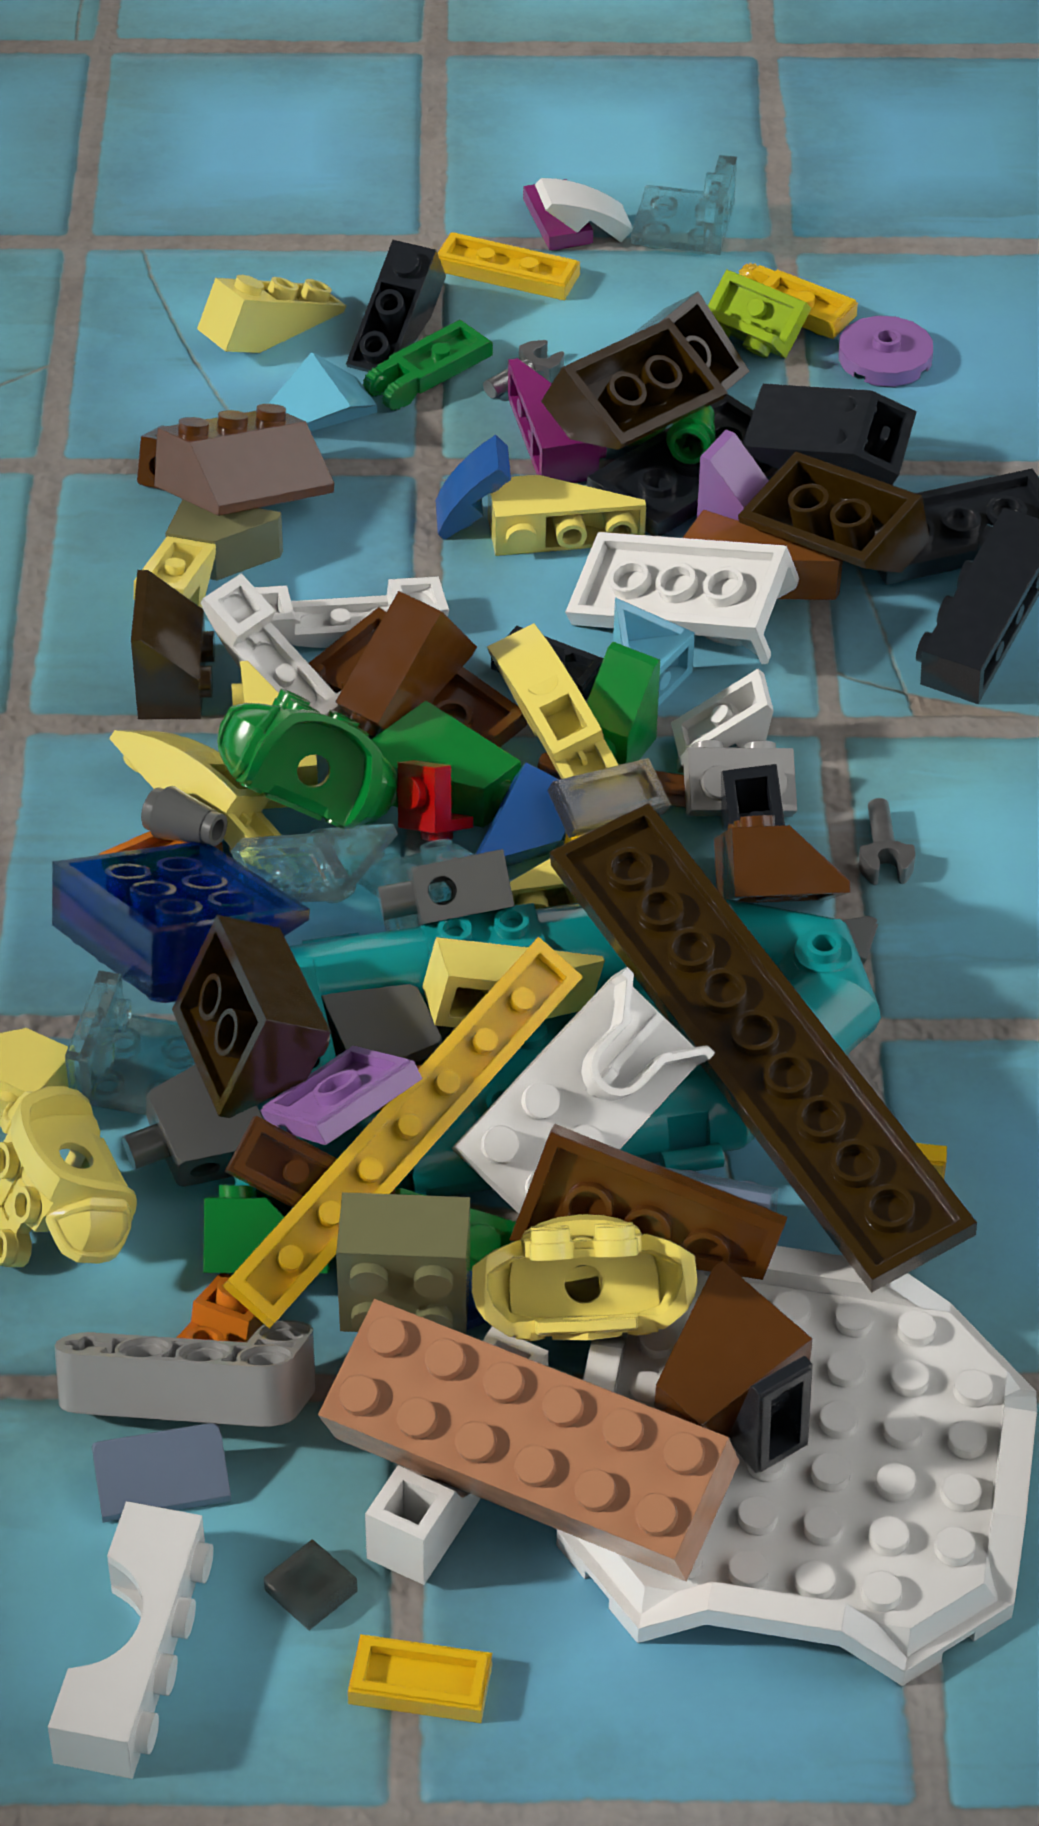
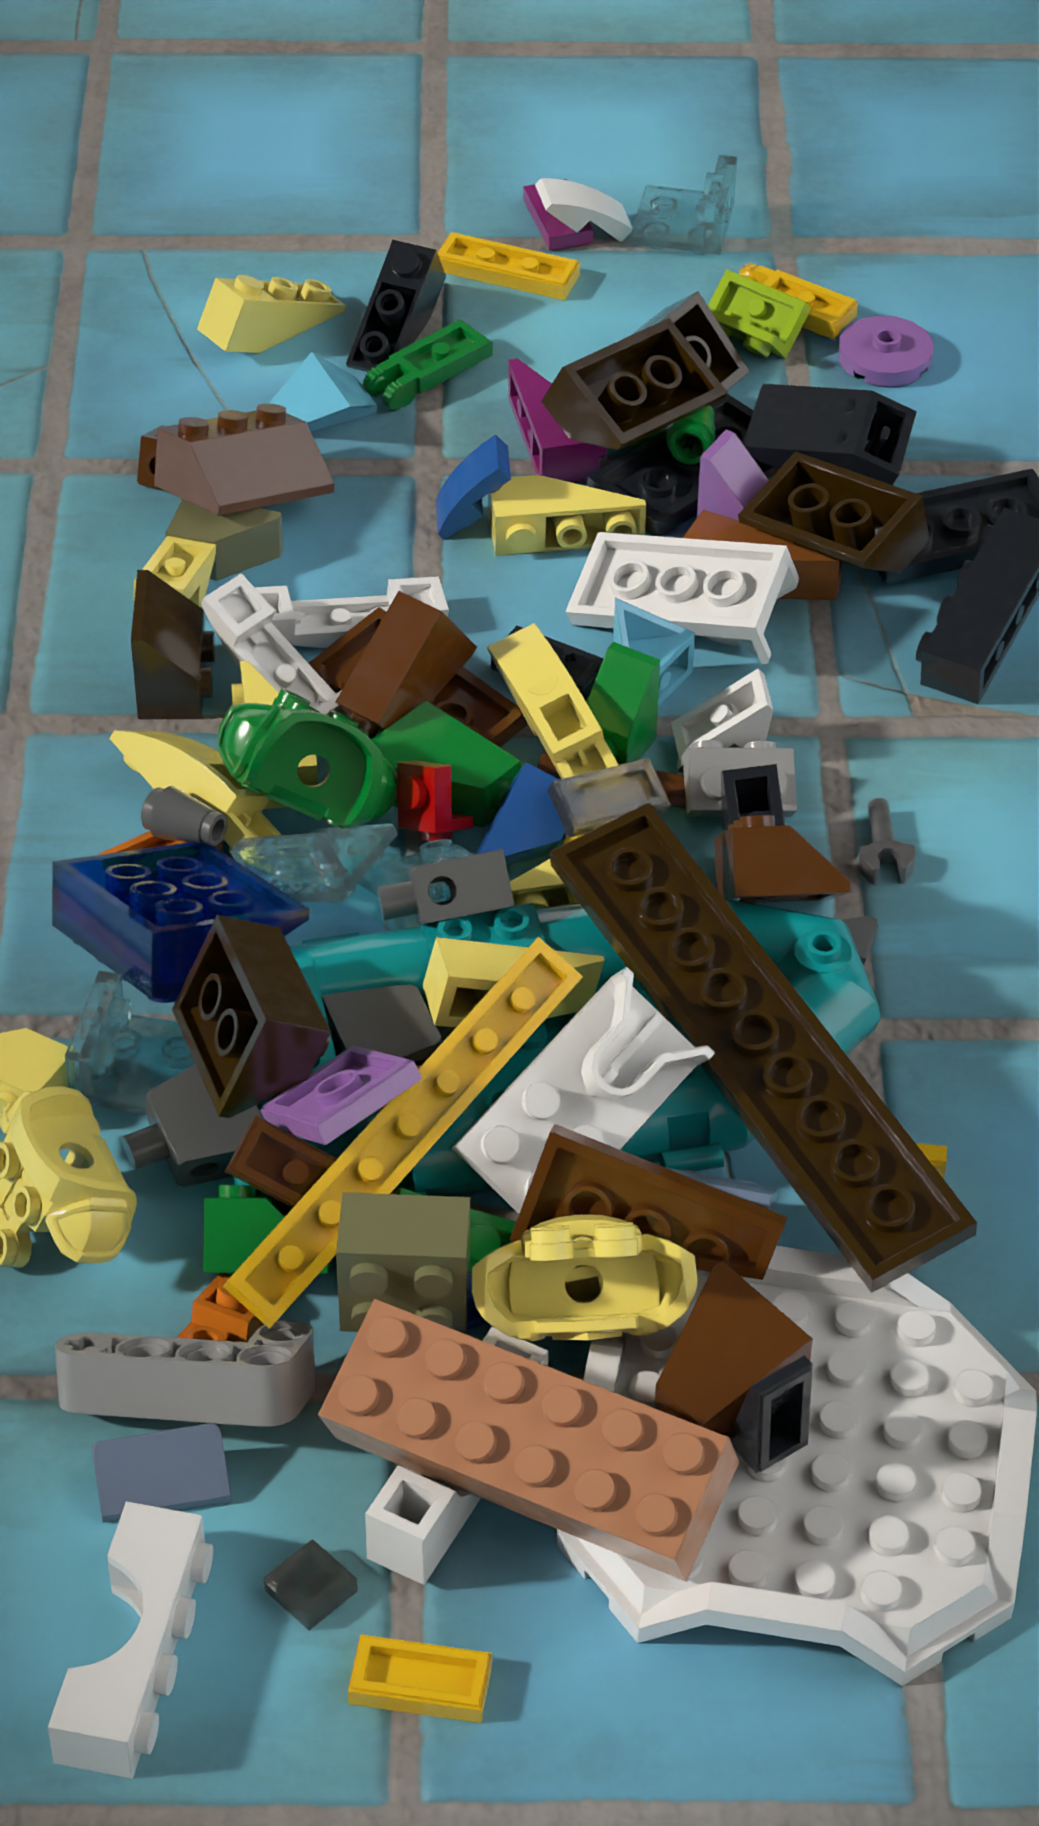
flat silver bar [483,340,564,398] -> none

